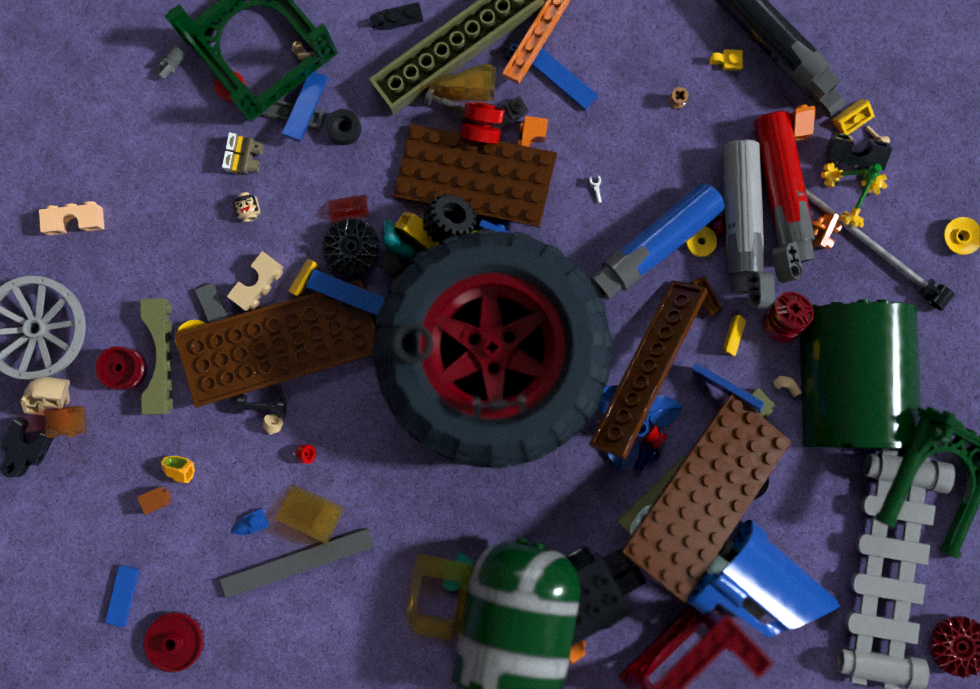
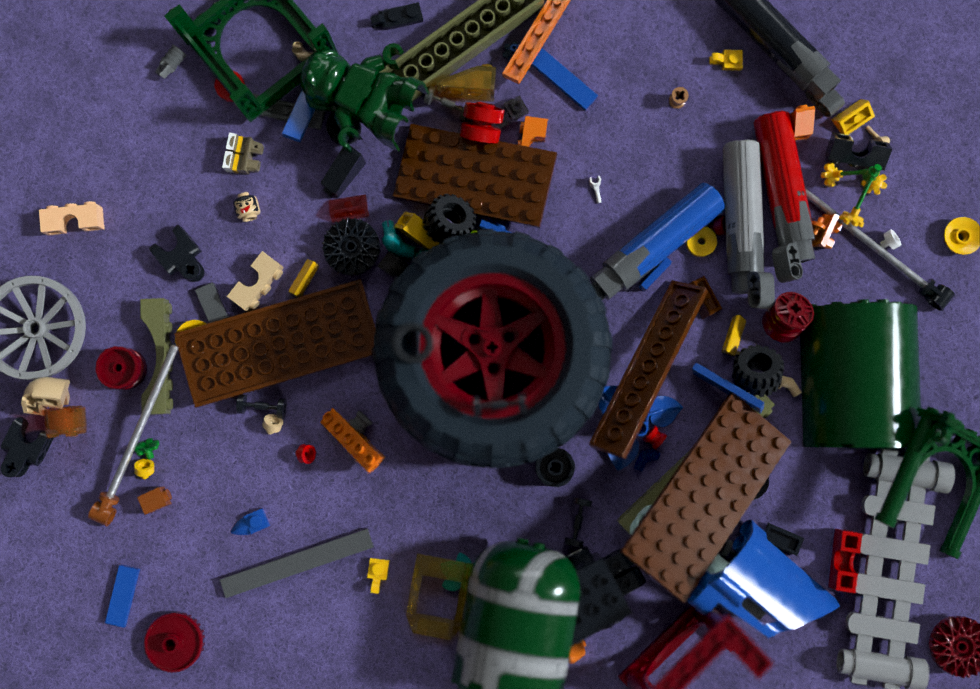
light orange rock [161,456,195,483] -> none
clear yellow slope [275,485,345,546] -> none
blue tile [306,269,385,316] -> none
none -> flat silver piece [88,345,179,527]
none -> green plant [134,438,159,460]
none -> yellow tile [134,459,155,479]
none -> black piece [149,224,205,282]
none -> dark green piece [300,43,429,153]
none -> orange slope [320,408,386,473]
none -> black slope [321,143,366,198]
none -> dark grey wheel [349,411,373,434]
none -> yellow plate [367,558,390,594]
none -> black brick [535,448,575,487]
none -> black wheel [564,497,592,547]
none -> blue tile [639,258,672,291]
none -> black tyre [732,345,784,397]
none -> black tile [765,523,804,556]
none -> red arch [828,528,862,593]
none -> white tile [880,229,901,250]

